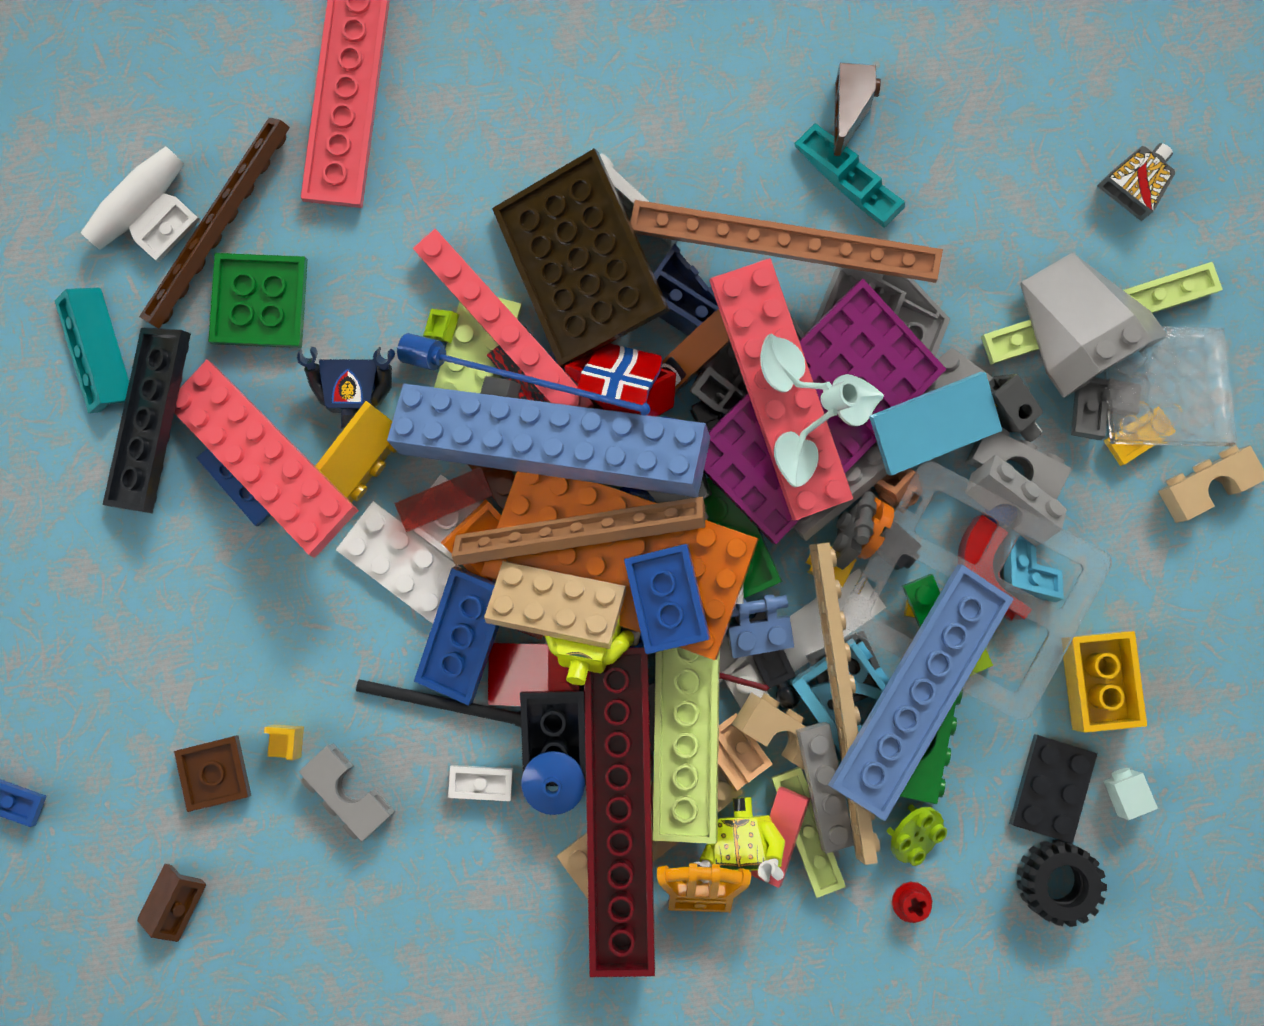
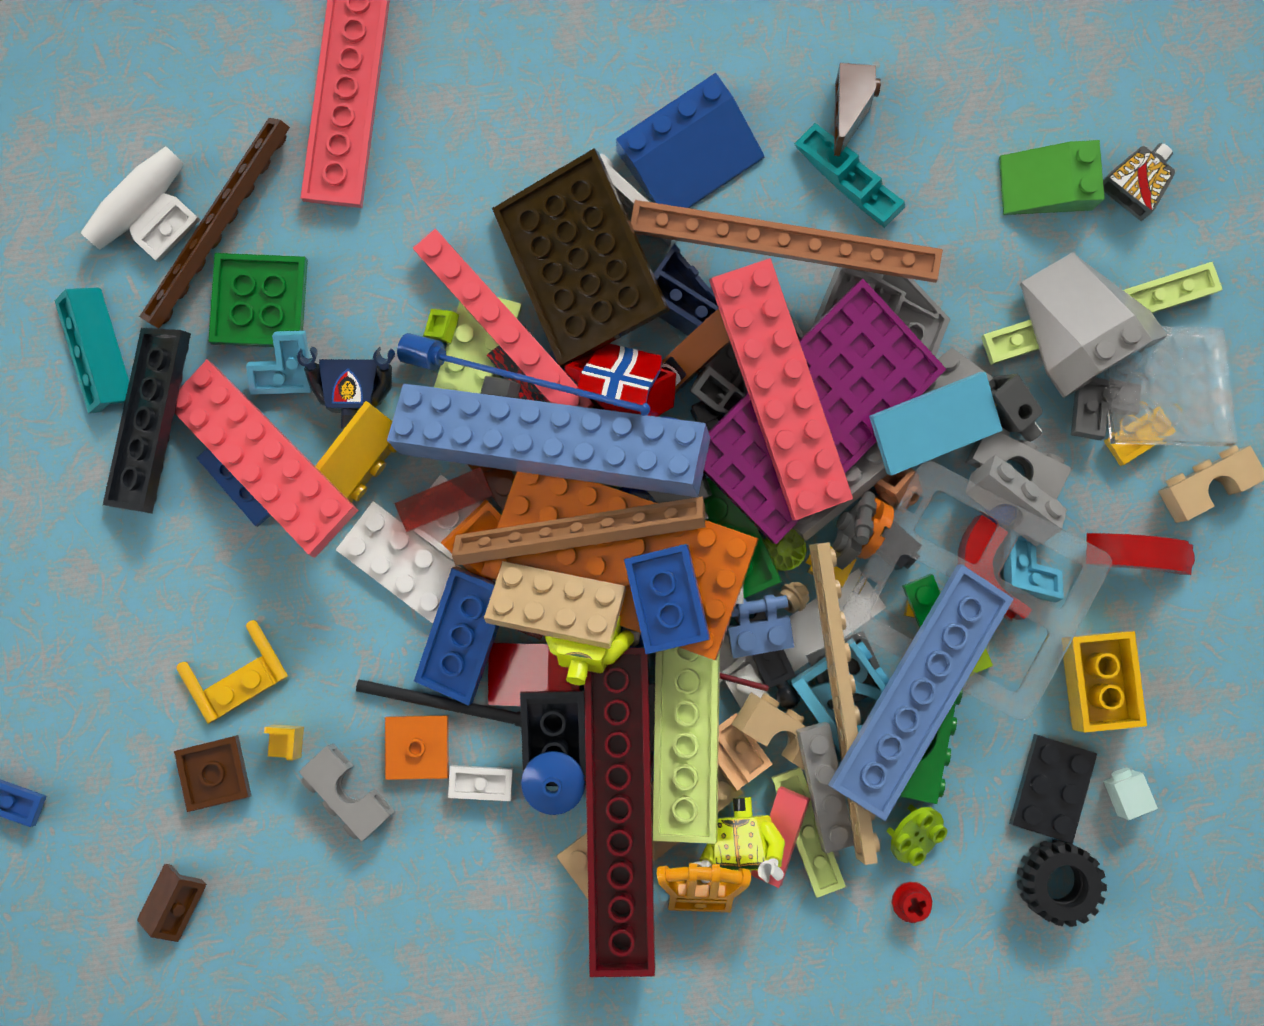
light aqua plant [760,333,884,488] -> none
none -> yellow plate [176,620,288,724]
none -> medium azure plate [246,331,312,395]
none -> orange plate [385,715,449,780]
none -> blue slope [616,73,765,208]
none -> lime wheel [764,529,807,571]
none -> tan plate [777,582,810,613]
none -> bright green slope [999,140,1105,215]
none -> red arch [1085,533,1195,575]

